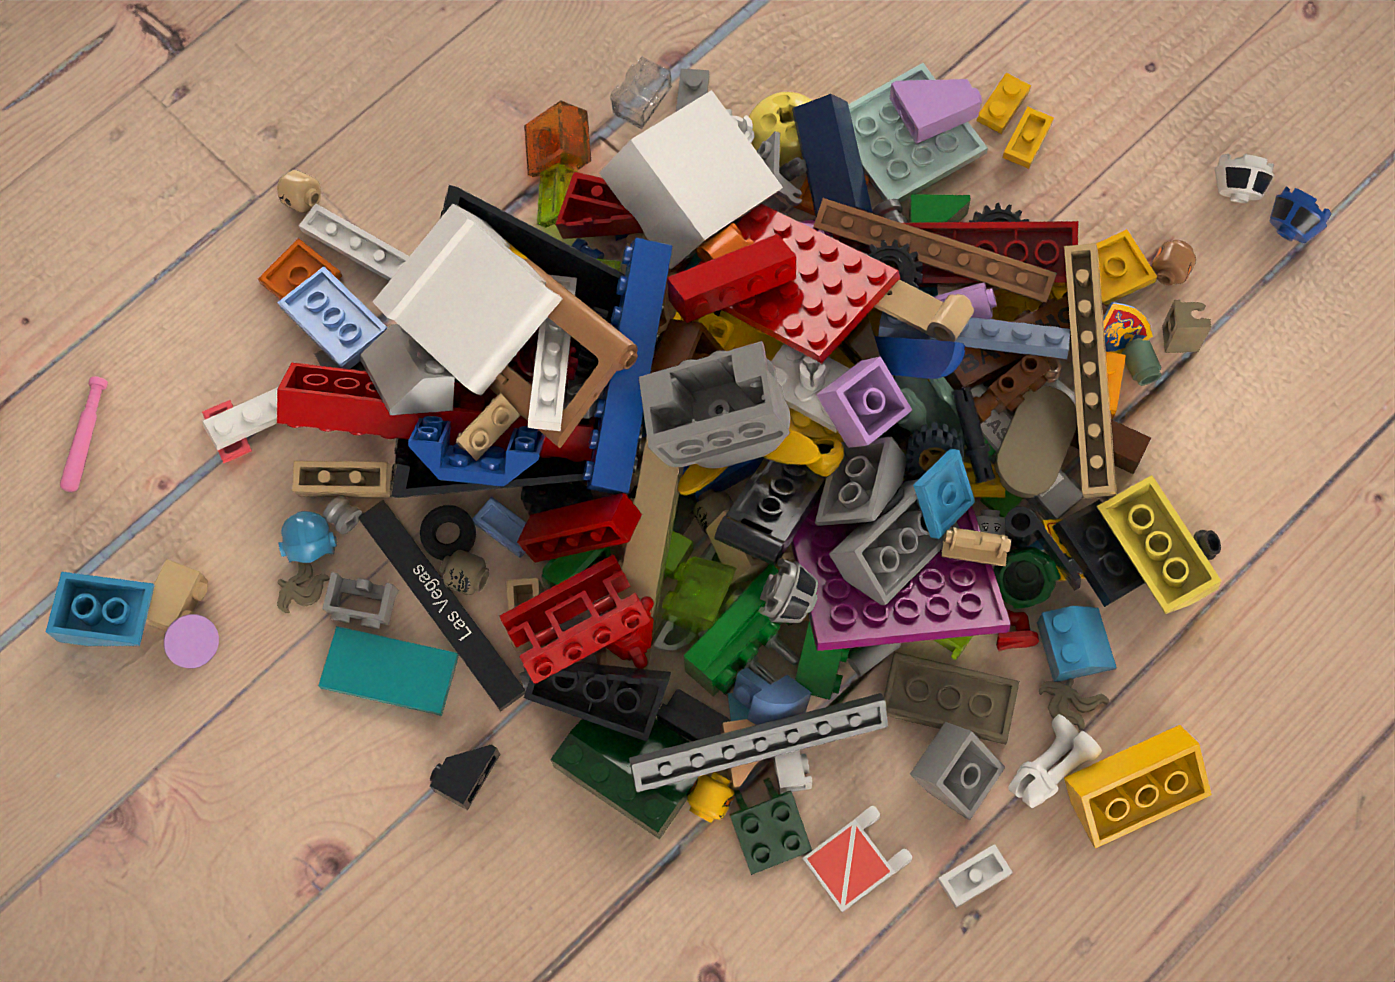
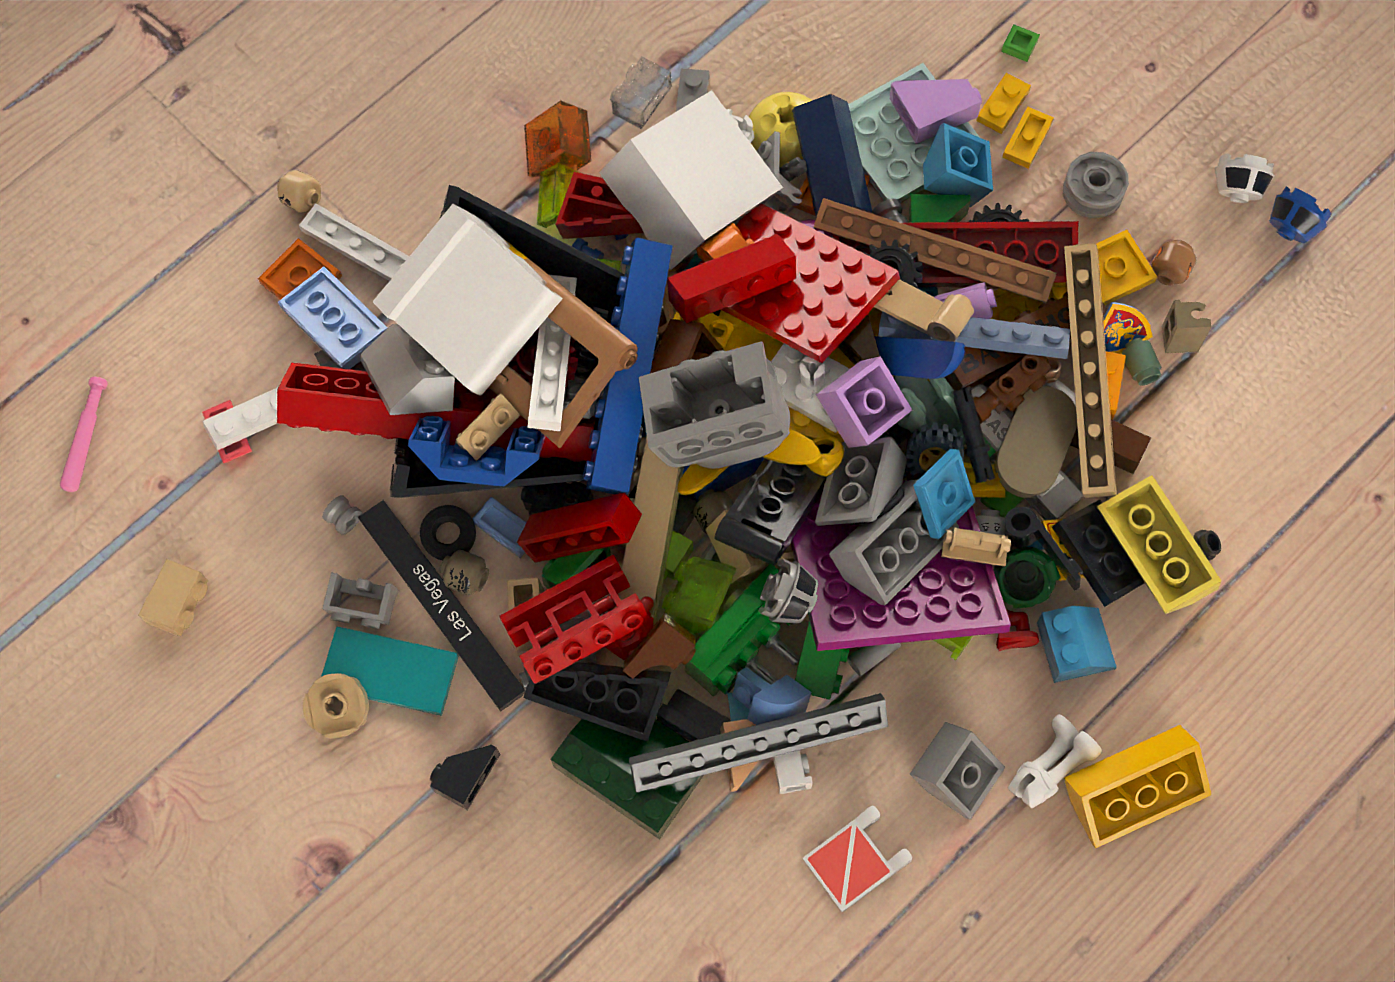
dark azure slope [46,572,155,646] -> none
lavender piece [164,614,219,668] -> none
dark tan piece [277,562,329,613] -> none
dark azure cap [278,511,337,563] -> none
tan brick [292,461,392,498] -> none
yellow head [687,772,735,823] -> none
dark green plate [729,778,812,875] -> none
dark tan tile [884,652,1020,745] -> none
white plate [938,844,1013,909] -> none
dark tan piece [1039,678,1109,730] -> none
none -> tan plate [303,673,369,738]
none -> reddish brown arch [623,613,696,679]
none -> dark azure slope [923,123,993,207]
none -> bright green tile [1001,24,1040,62]
none -> light grey wheel [1063,152,1129,218]

